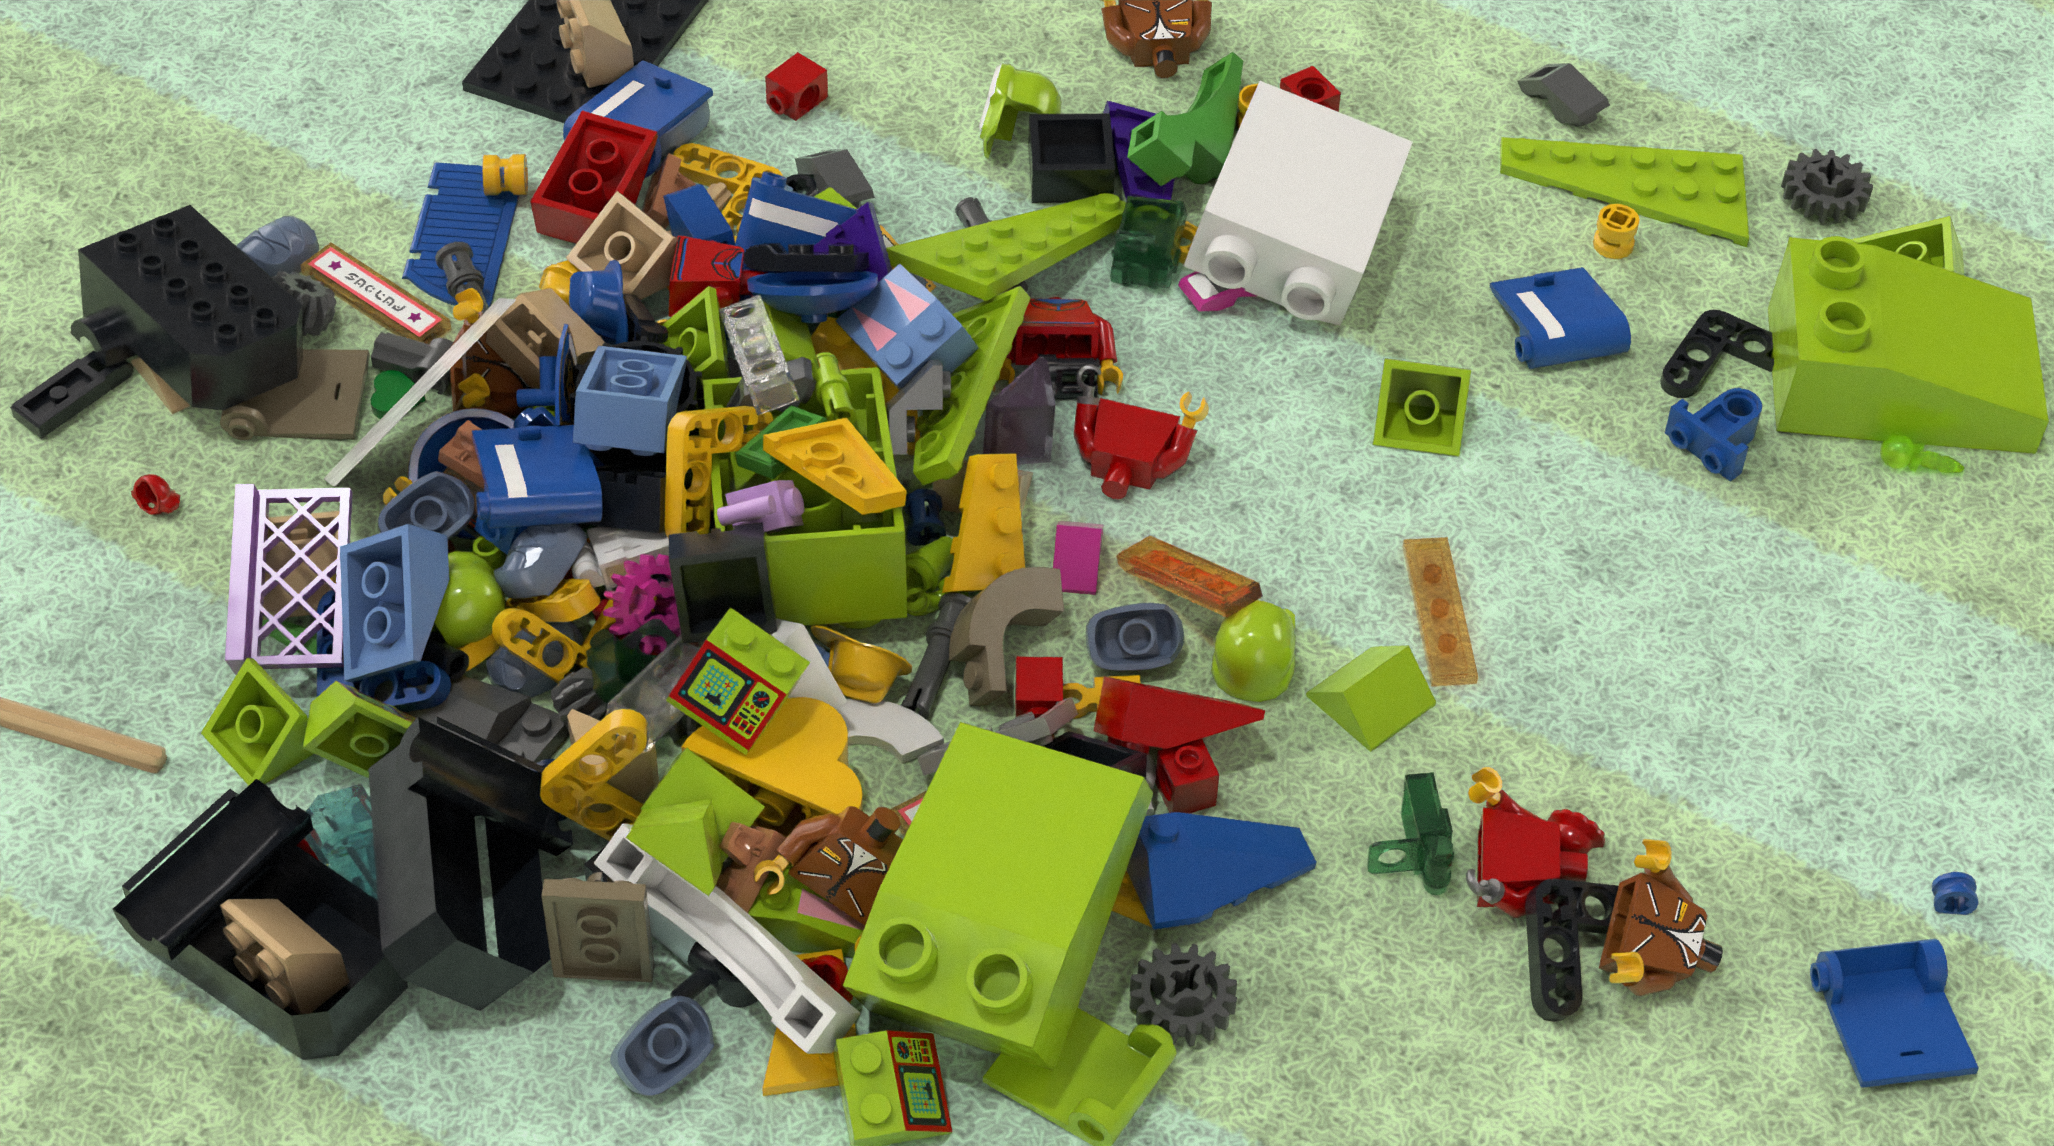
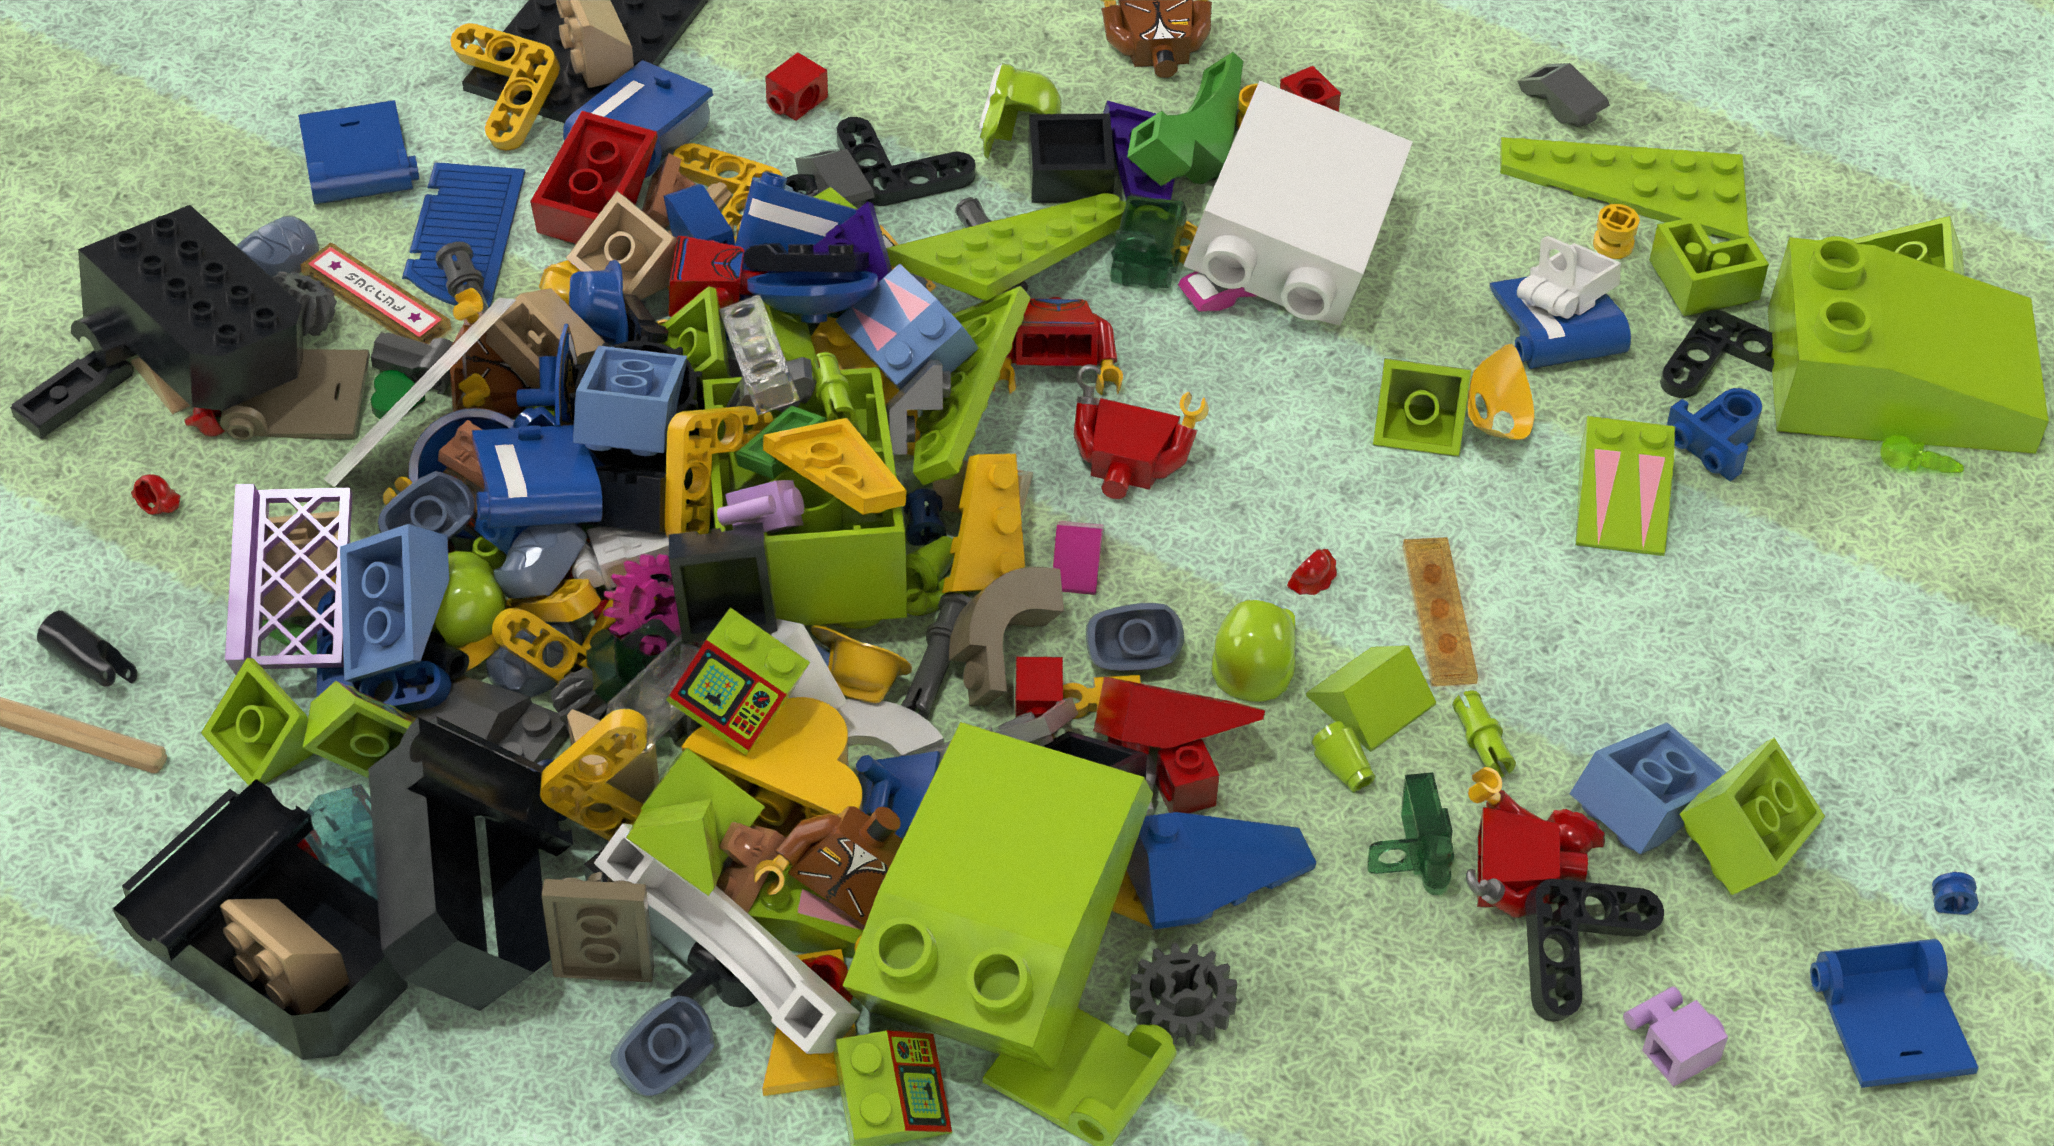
yellow wheel [482,154,528,196] -> none
slope [983,356,1056,465] -> none
black piece [1035,354,1099,403] -> none
clear orange tile [1116,535,1263,618] -> none
dark orange torso [1599,839,1723,996] -> none
dark grey gear [1781,149,1873,224] -> none
none -> black piece [37,610,137,687]
none -> red piece [184,407,225,437]
none -> blue door [298,100,420,204]
none -> yellow beam [450,23,560,151]
none -> black beam [837,117,976,206]
none -> blue shield [856,751,941,839]
none -> red piece [1287,548,1337,595]
none -> lime cone [1312,721,1376,793]
none -> lime pin [1452,690,1516,778]
none -> yellow piece [1468,344,1534,440]
none -> white piece [1517,236,1621,319]
none -> medium blue slope [1569,722,1726,855]
none -> lime slope [1575,416,1675,556]
none -> lavender brick [1623,986,1728,1087]
none -> lime brick [1649,216,1769,317]
none -> lime slope [1679,737,1825,895]

